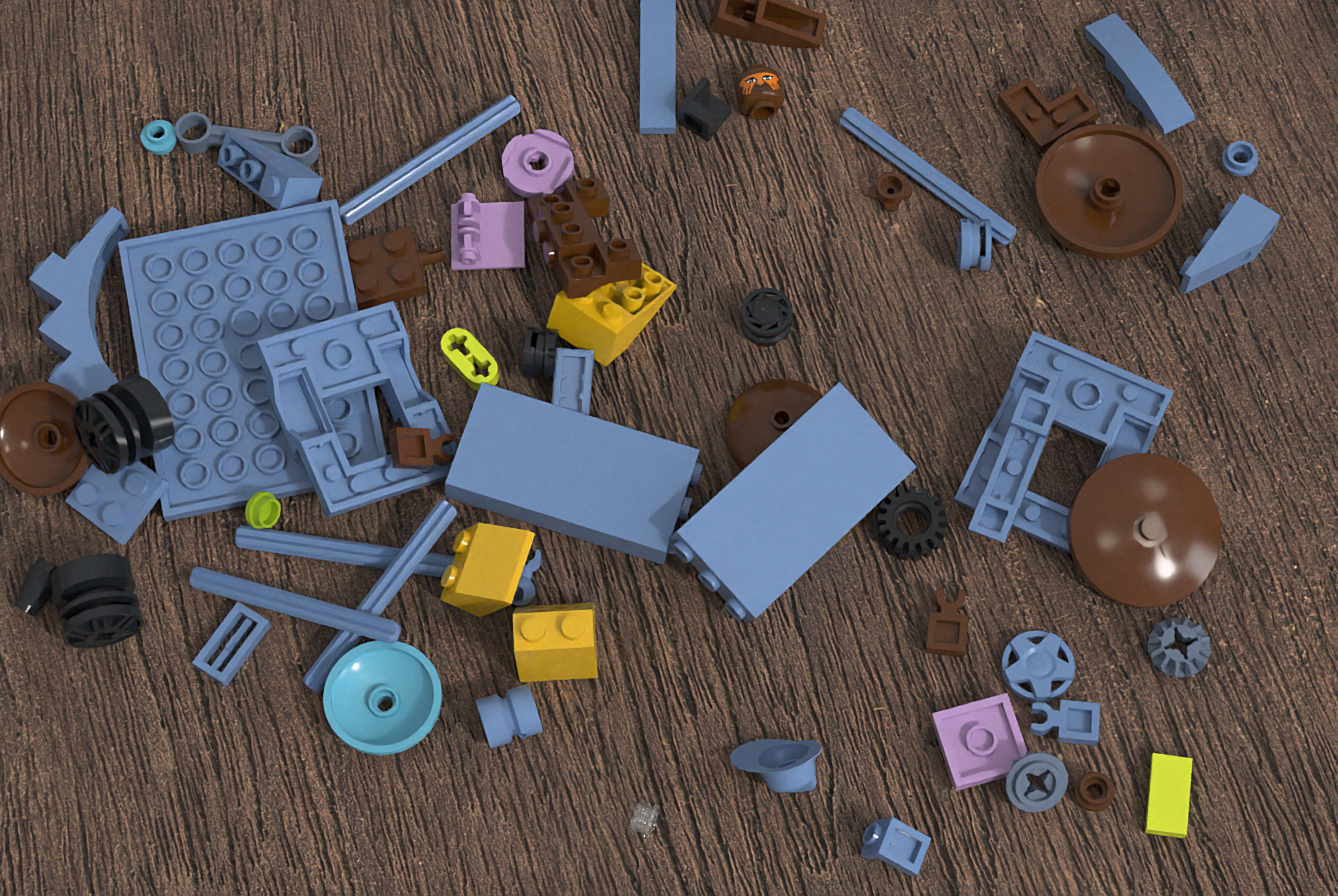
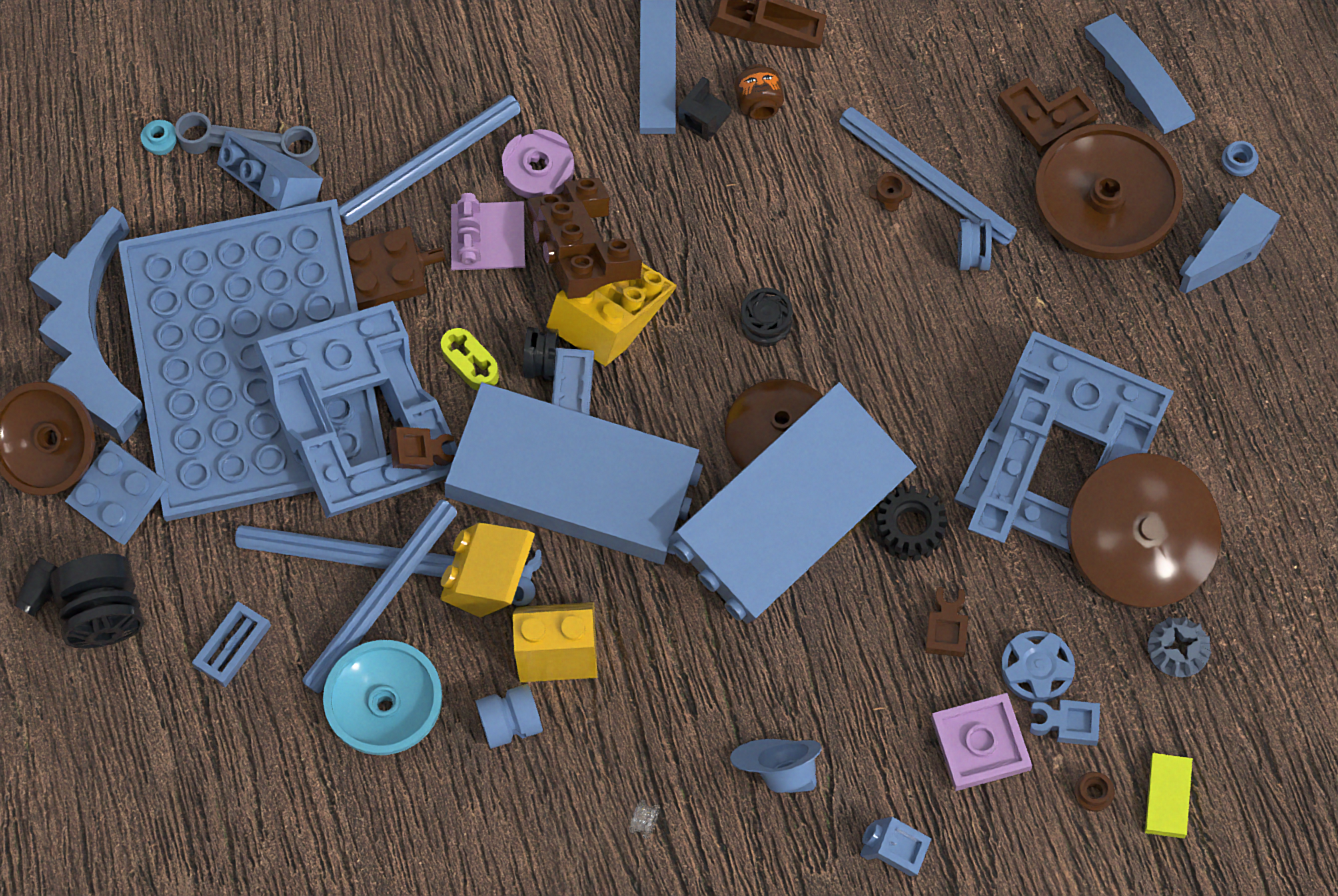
black wheel [72,375,174,474] -> none
medium blue axle [189,566,401,644] -> none
lime plate [245,491,281,529] -> none
sand blue gear [1004,750,1068,813] -> none

